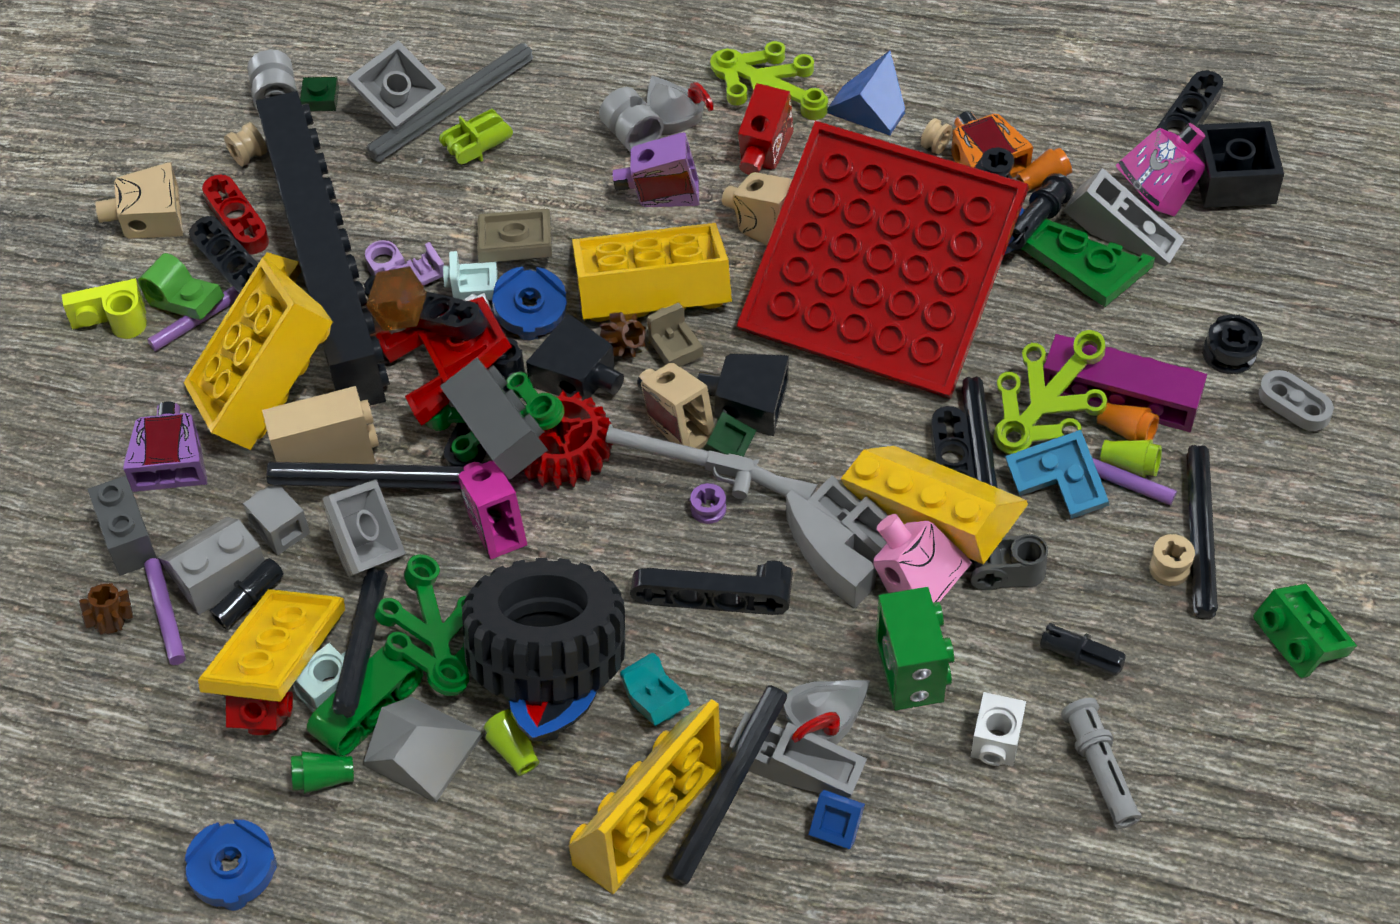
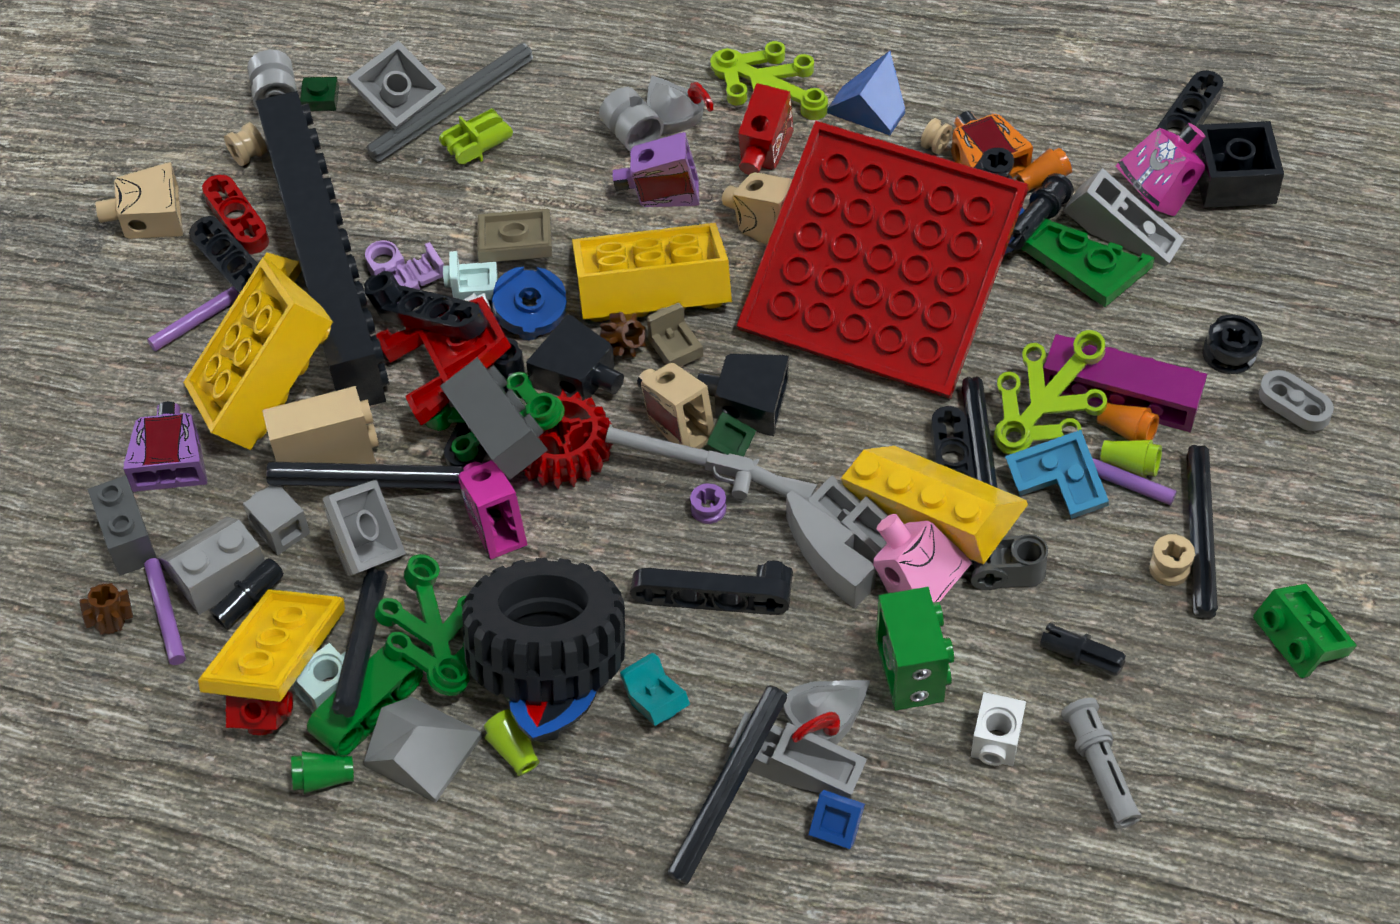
neon yellow plate [62,278,147,339] -> none
bright green plate [138,253,225,320] -> none
blue plate [185,820,277,911] -> none
clear orange brick [366,266,427,331] -> none
yellow slope [569,699,722,895] -> none

